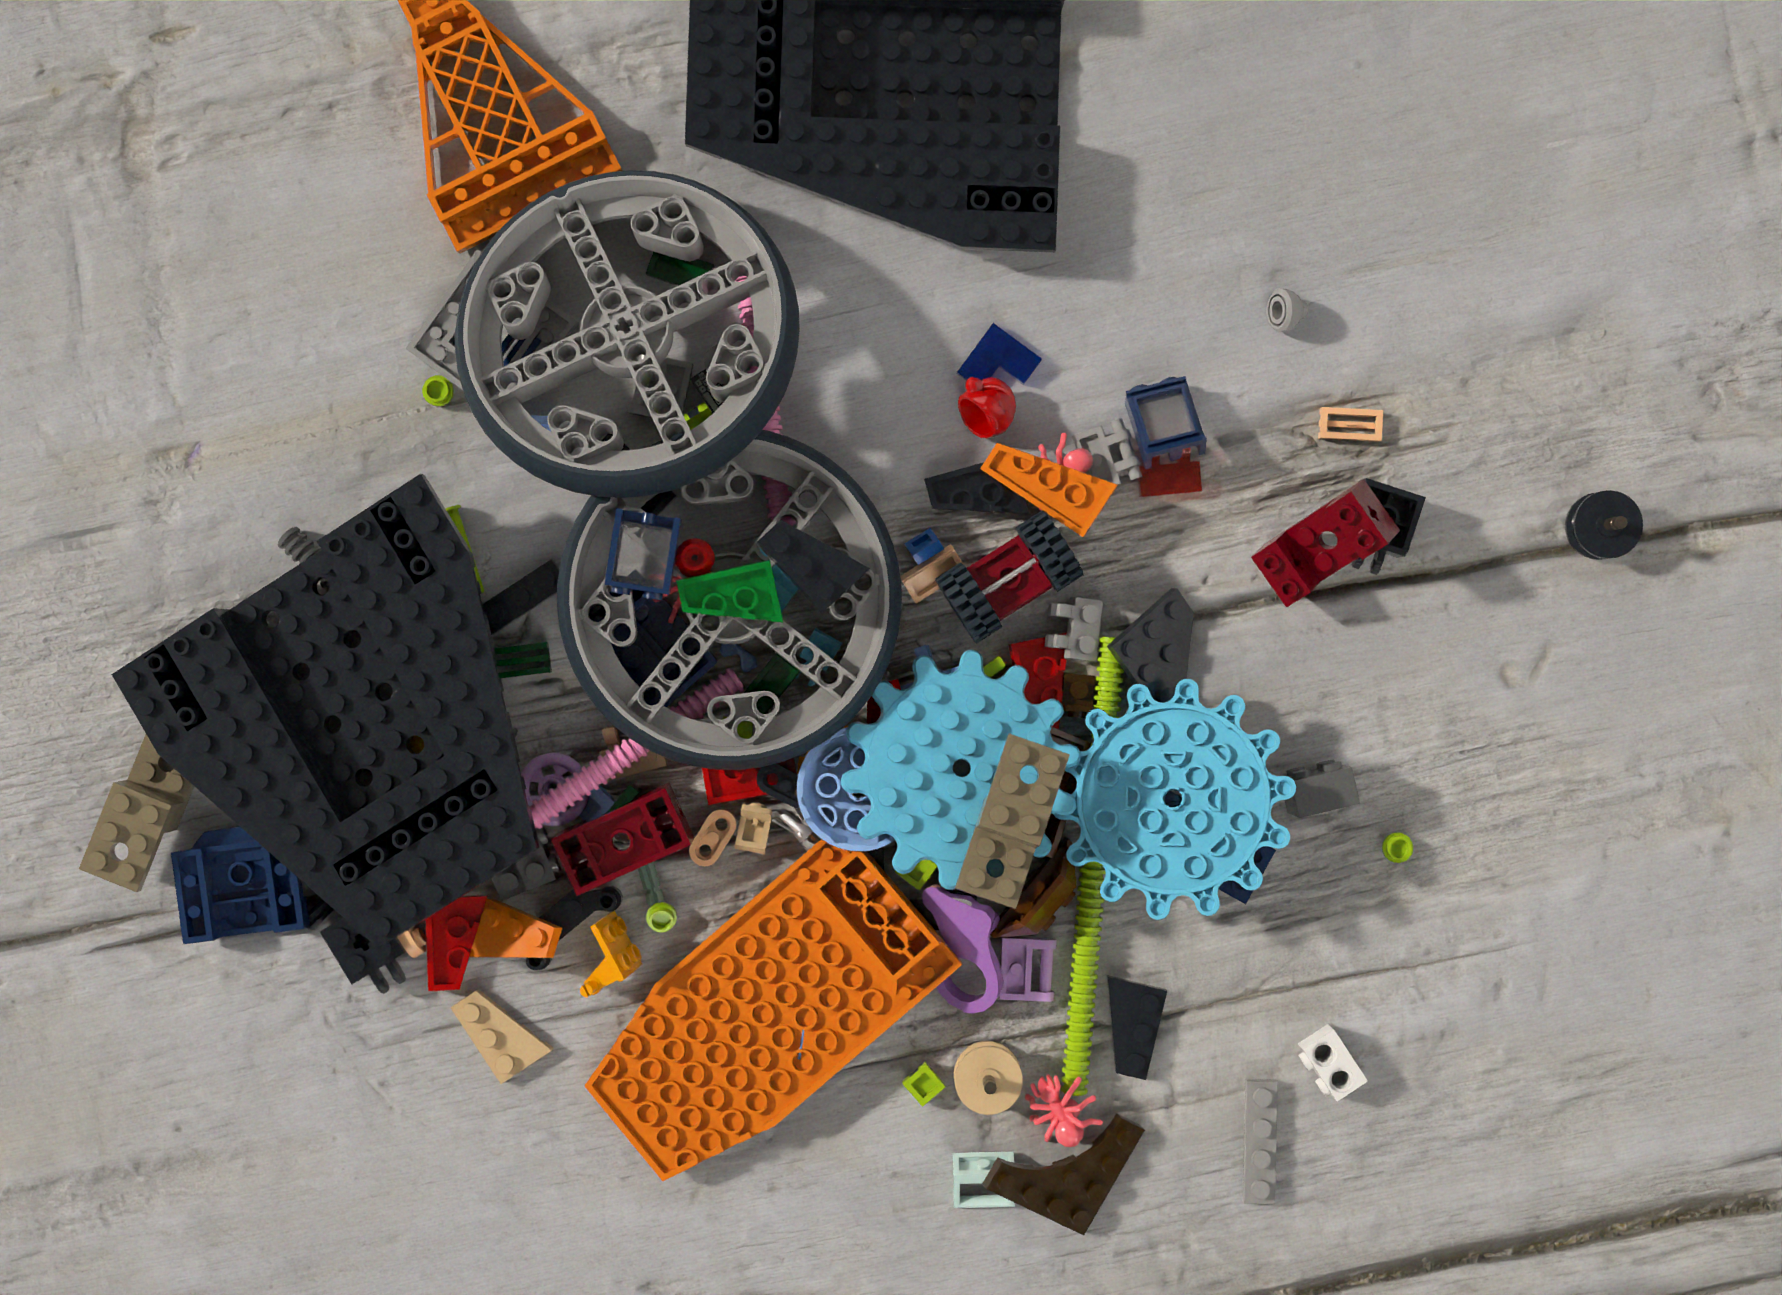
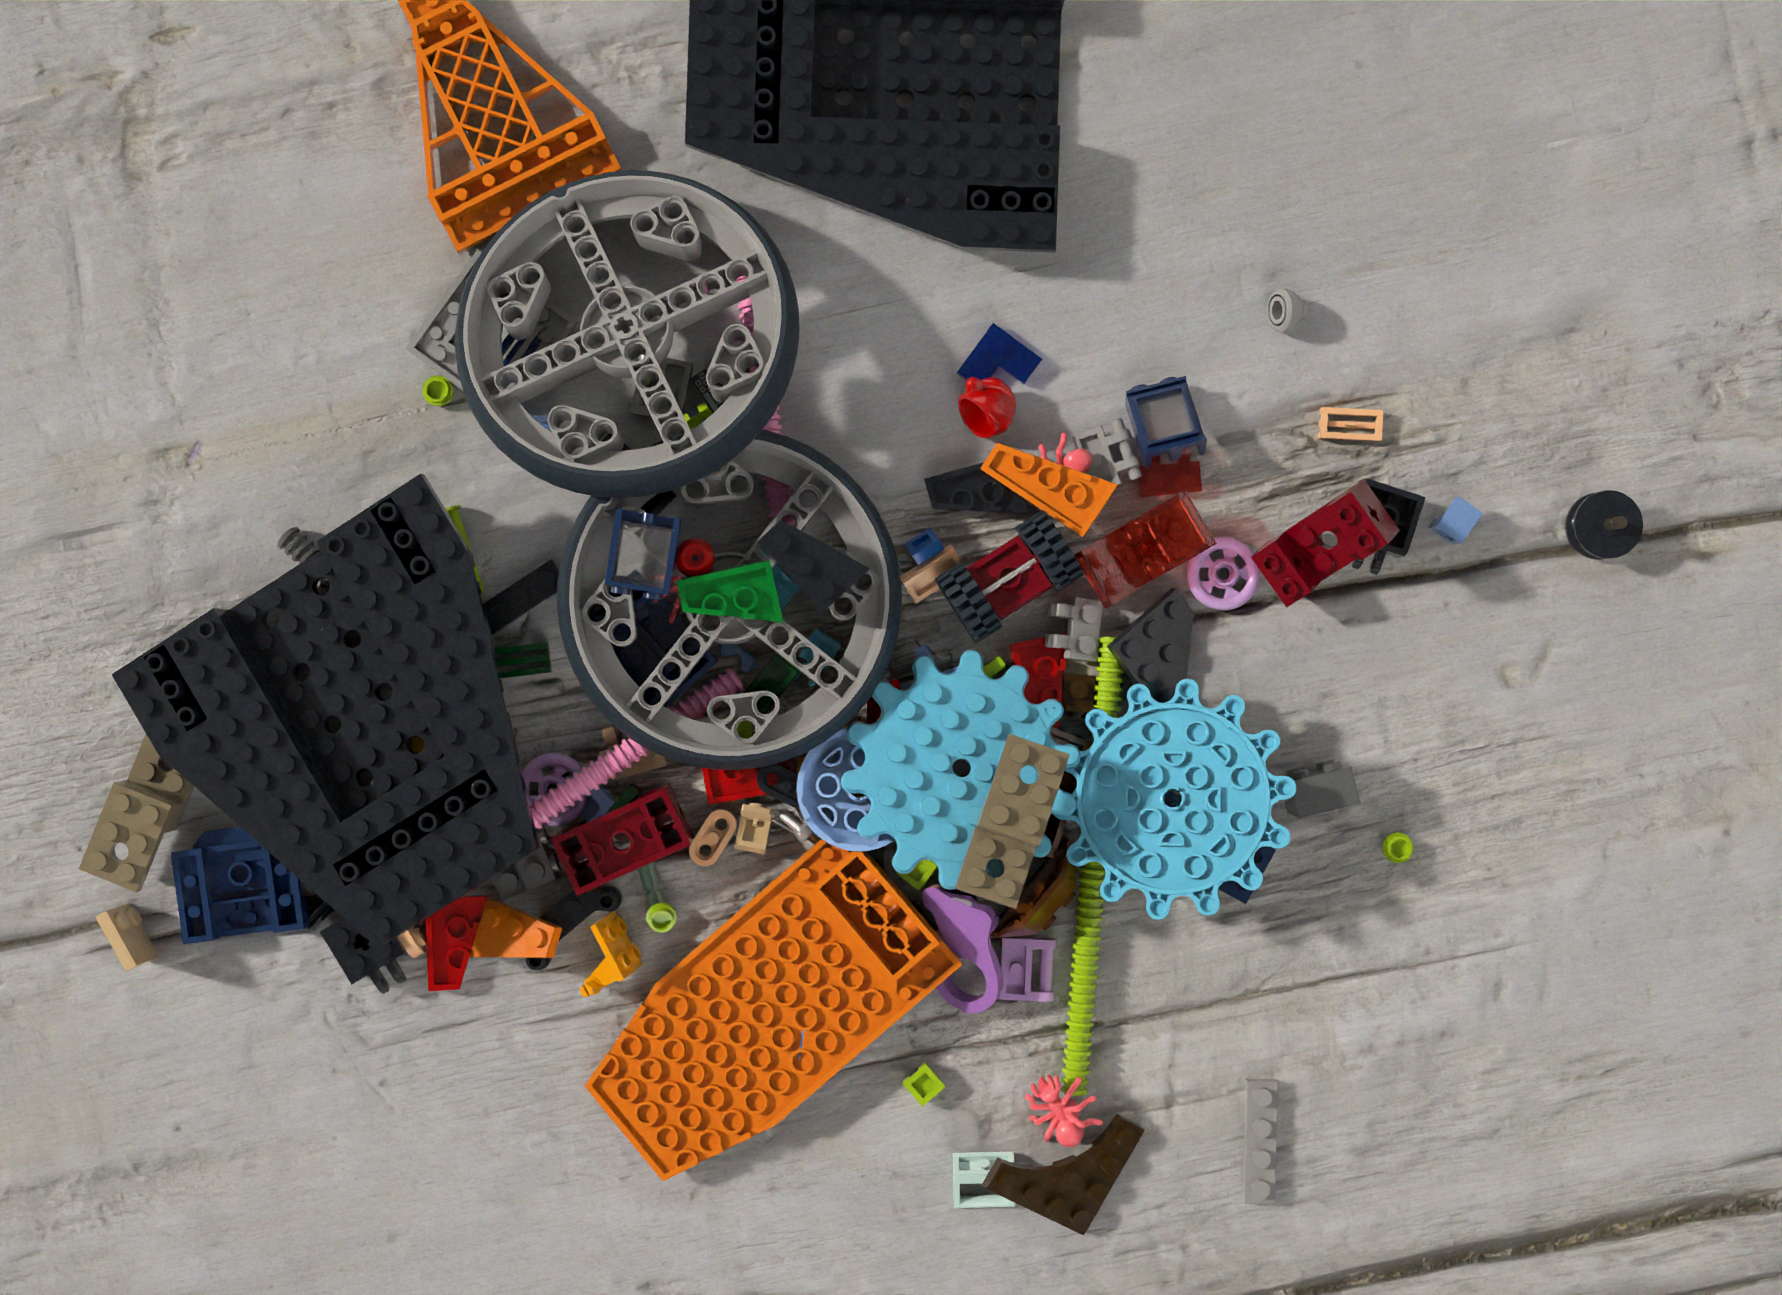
tan wing [451,989,554,1084] -> none
dark green tile [646,251,715,286] -> none
tan wheel [954,1041,1023,1115] -> none
black wing [1107,975,1167,1080] -> none
white brick [1297,1024,1368,1101] -> none
none -> tan plate [95,903,159,972]
none -> clear red bracket [1074,490,1217,609]
none -> lavender plate [1187,537,1260,610]
none -> medium blue panel [1429,497,1483,545]

